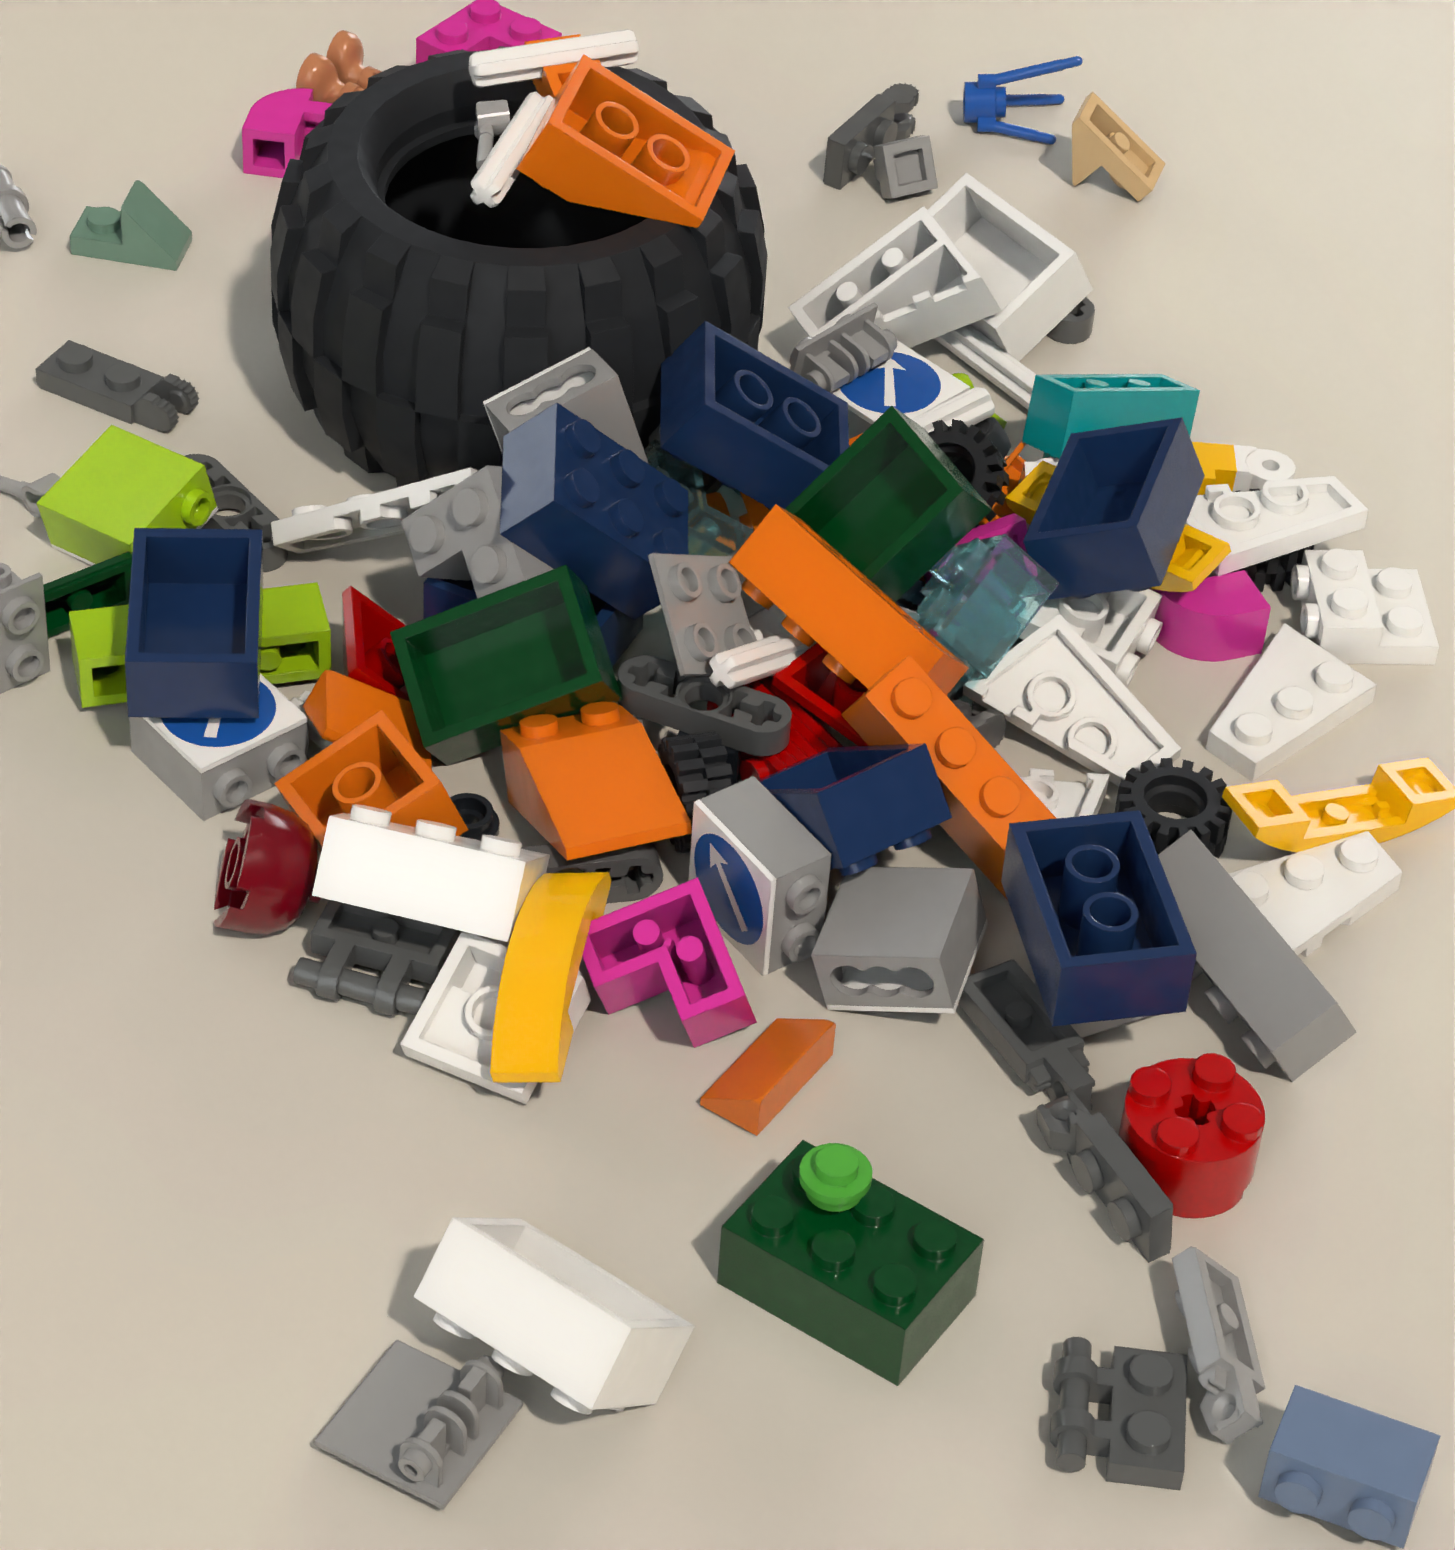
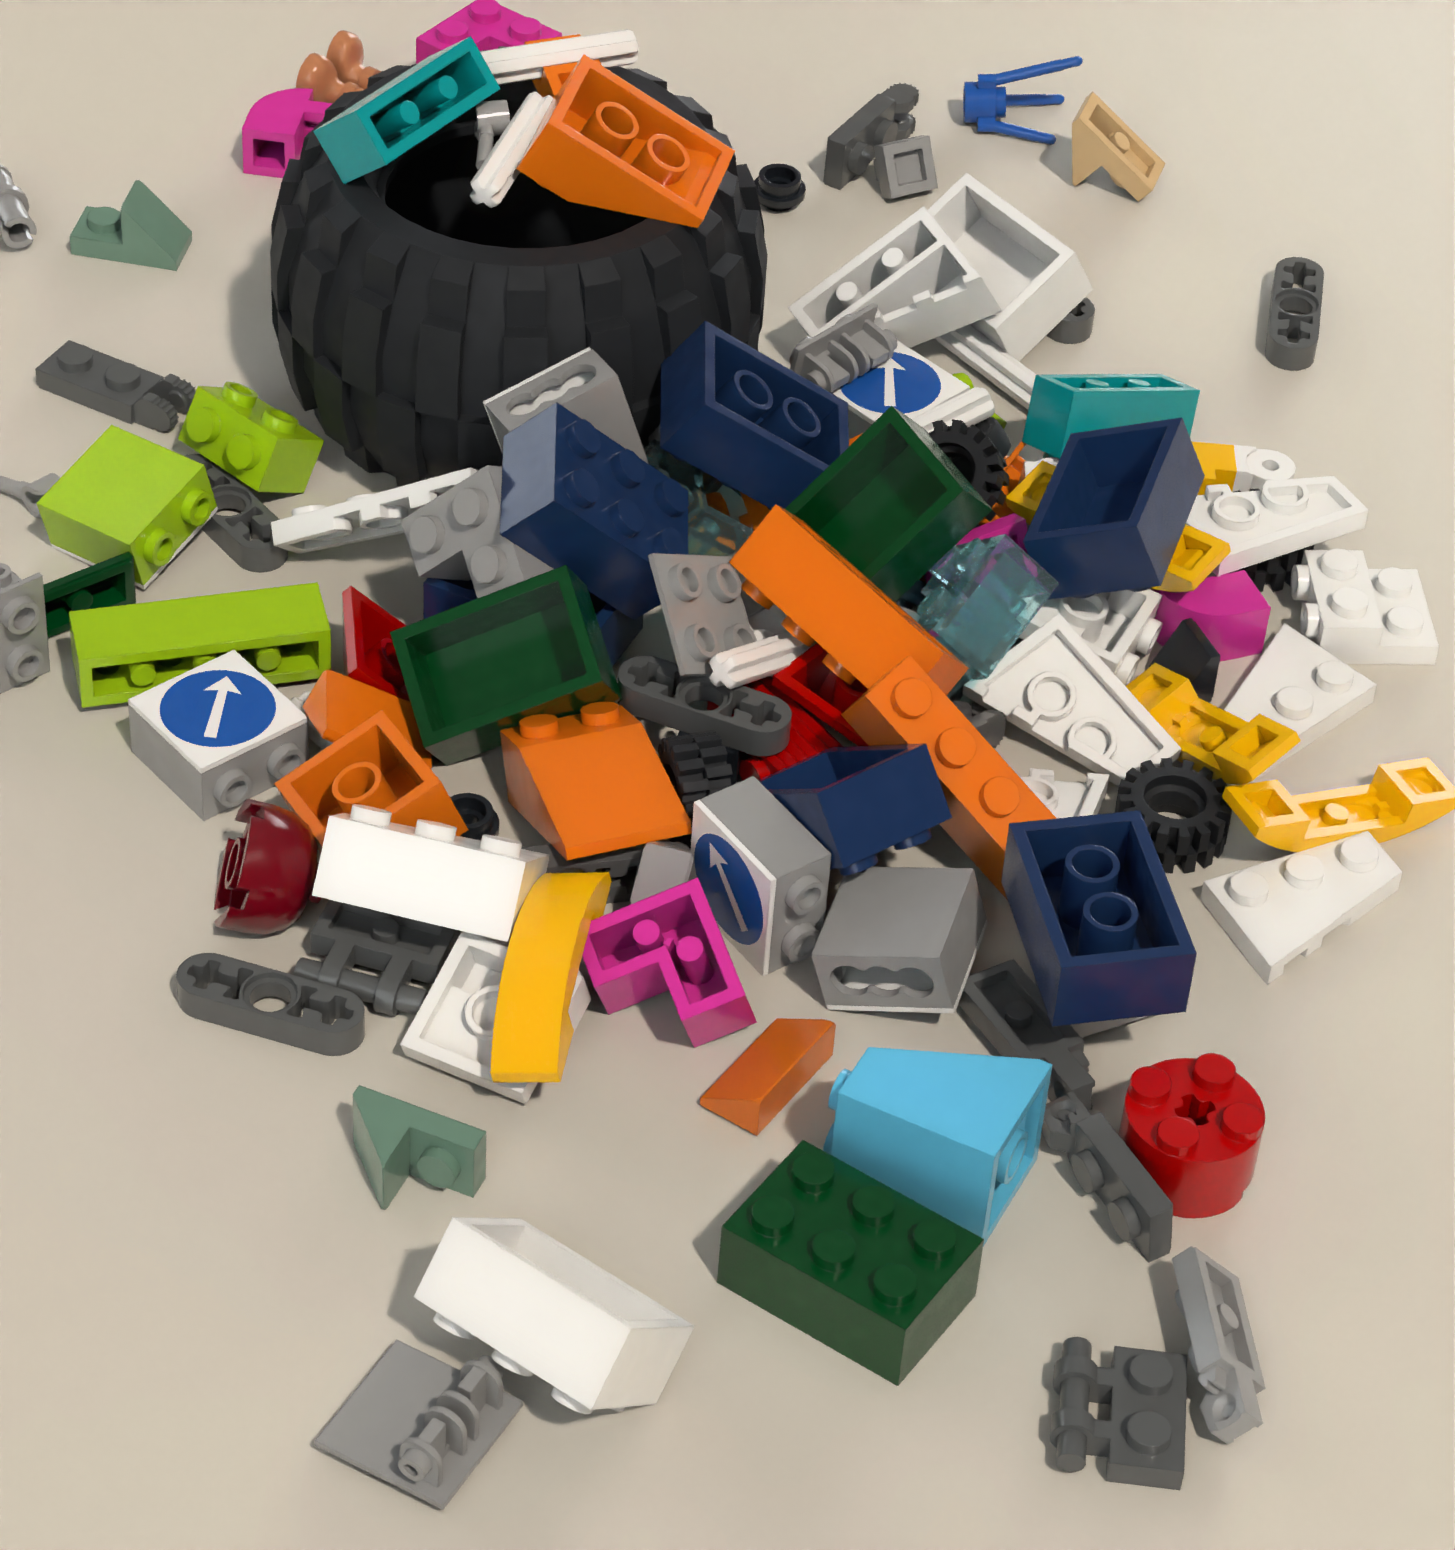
dark blue piece [125,528,264,718] -> none
bright green plate [799,1143,873,1212] -> none
light grey brick [1158,830,1356,1082] -> none
sand blue brick [1258,1385,1441,1549] -> none
none -> dark grey beam [176,953,365,1056]
none -> lime brick [178,382,324,493]
none -> teal brick [313,36,501,184]
none -> sand green slope [353,1085,486,1210]
none -> light grey slope [630,842,694,904]
none -> black plate [754,164,806,211]
none -> medium azure slope [823,1047,1053,1247]
none -> yellow slope [1126,663,1301,785]
none -> black slope [1148,618,1220,703]
none -> dark grey beam [1265,257,1324,371]

